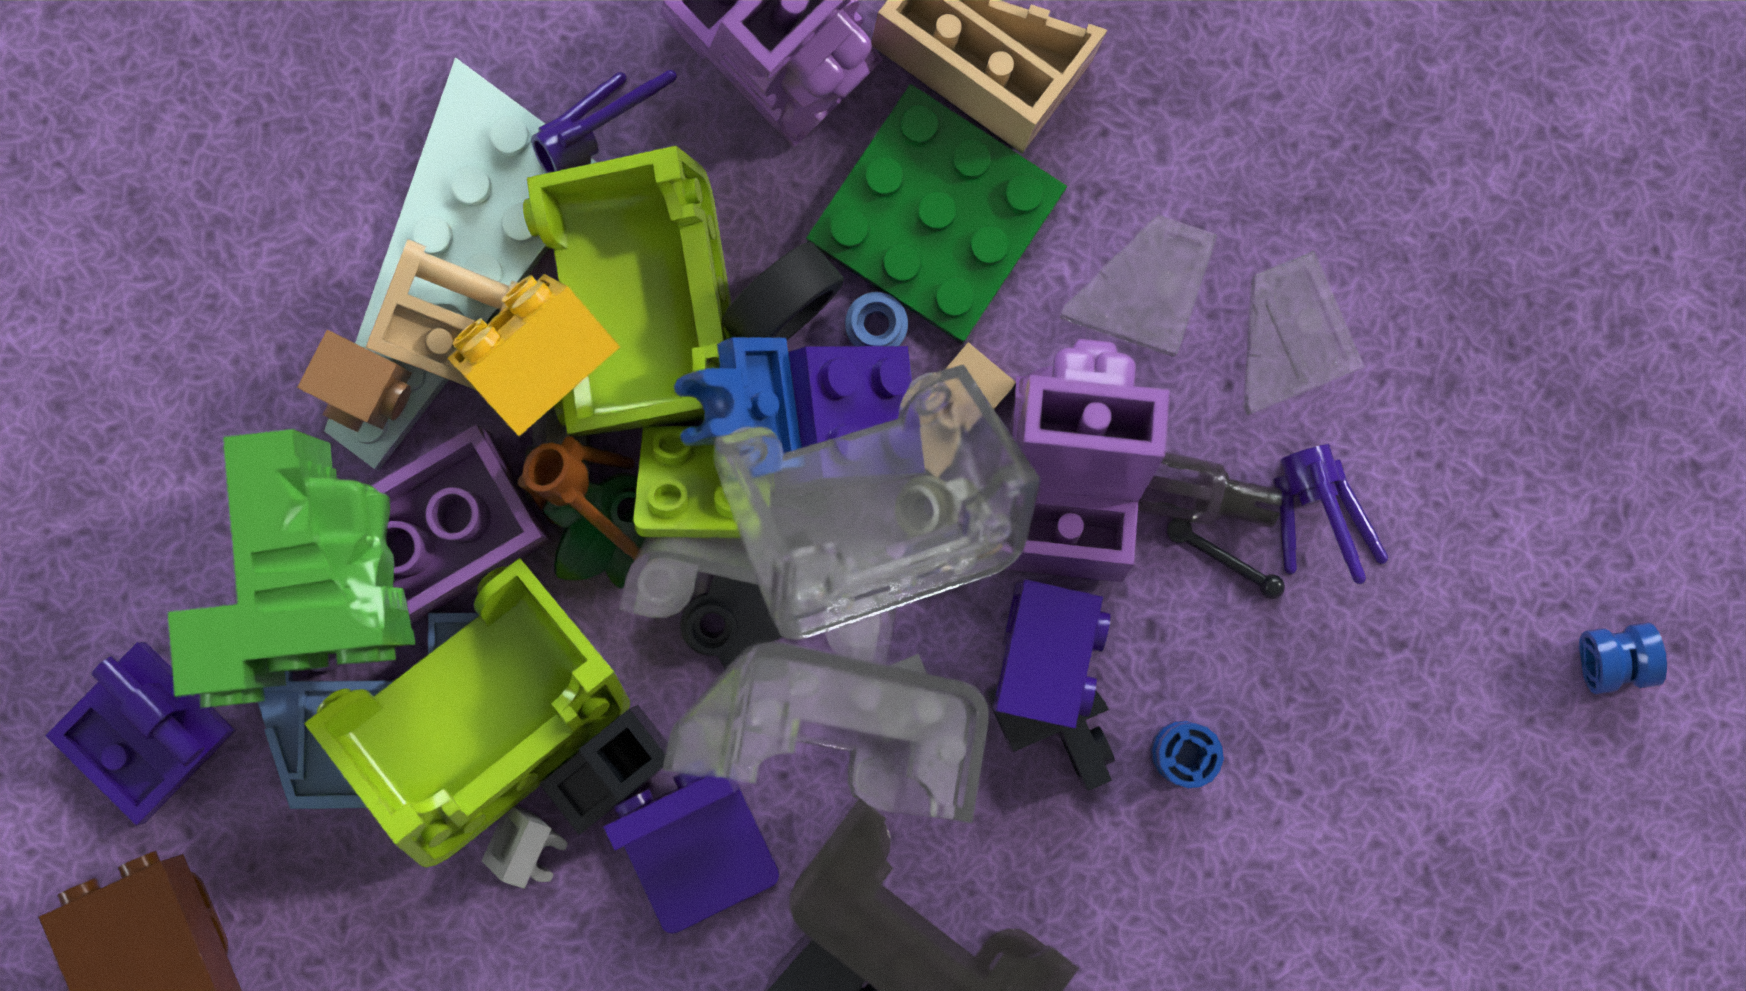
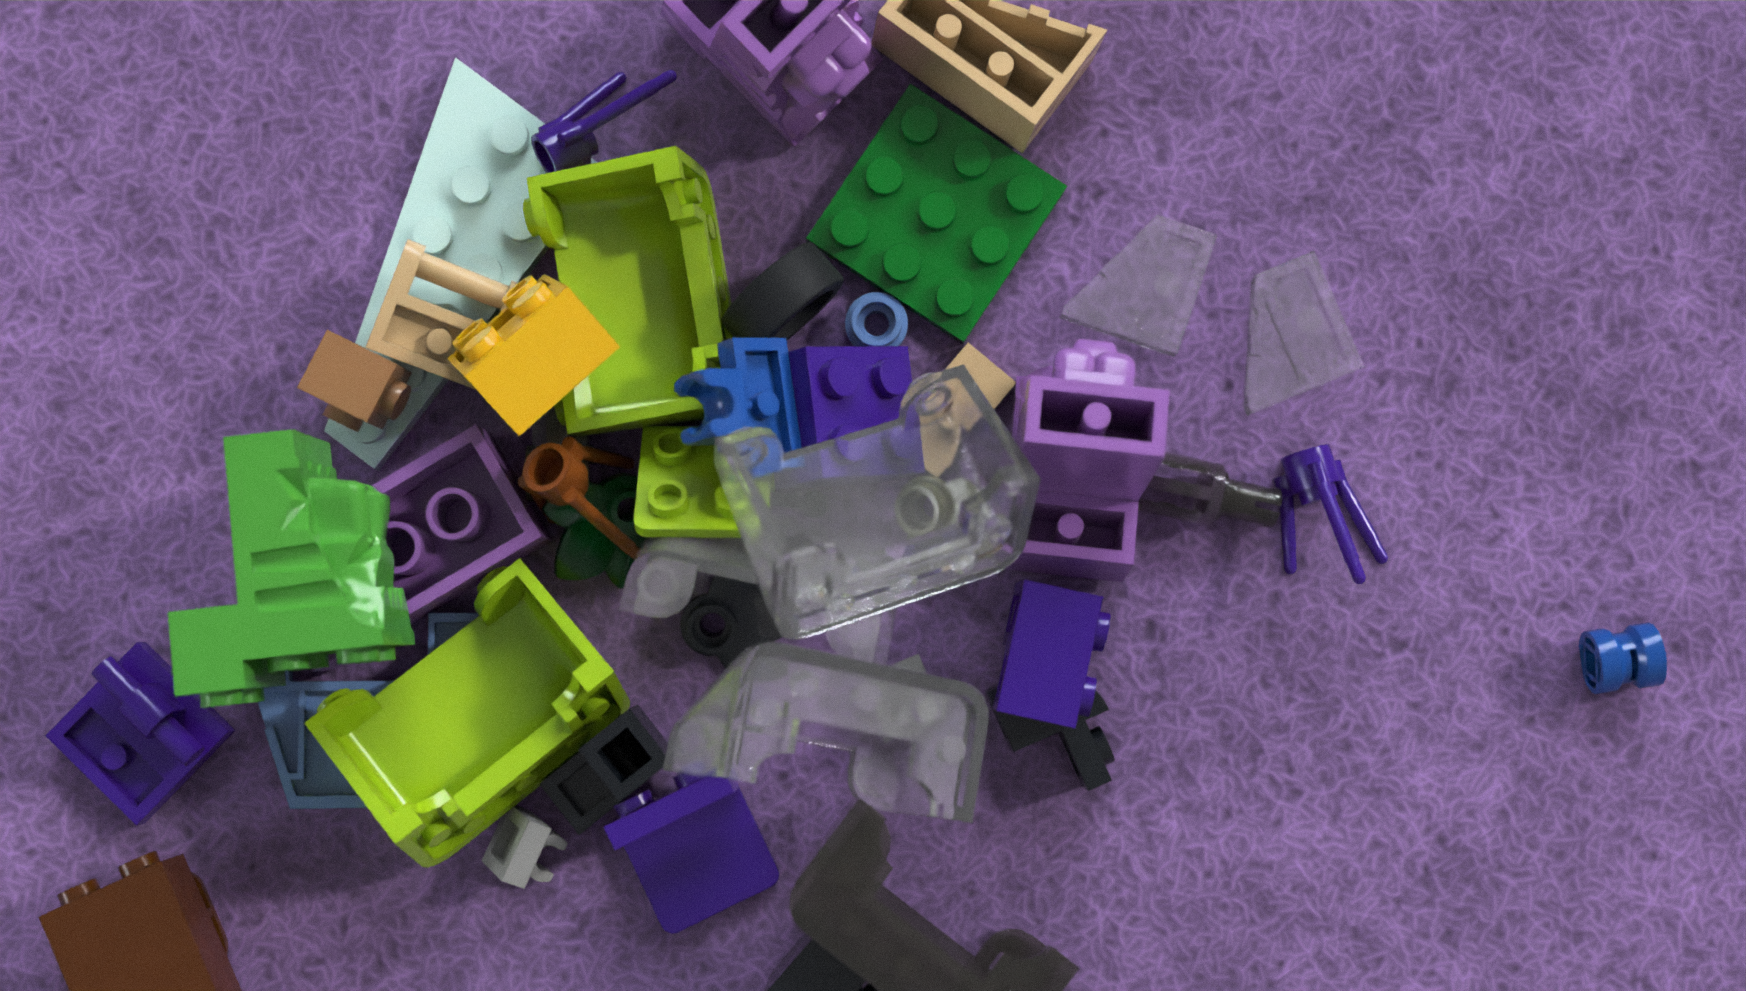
blue wheel [1151,721,1224,788] -> none
black hinge [1167,518,1285,599] -> none

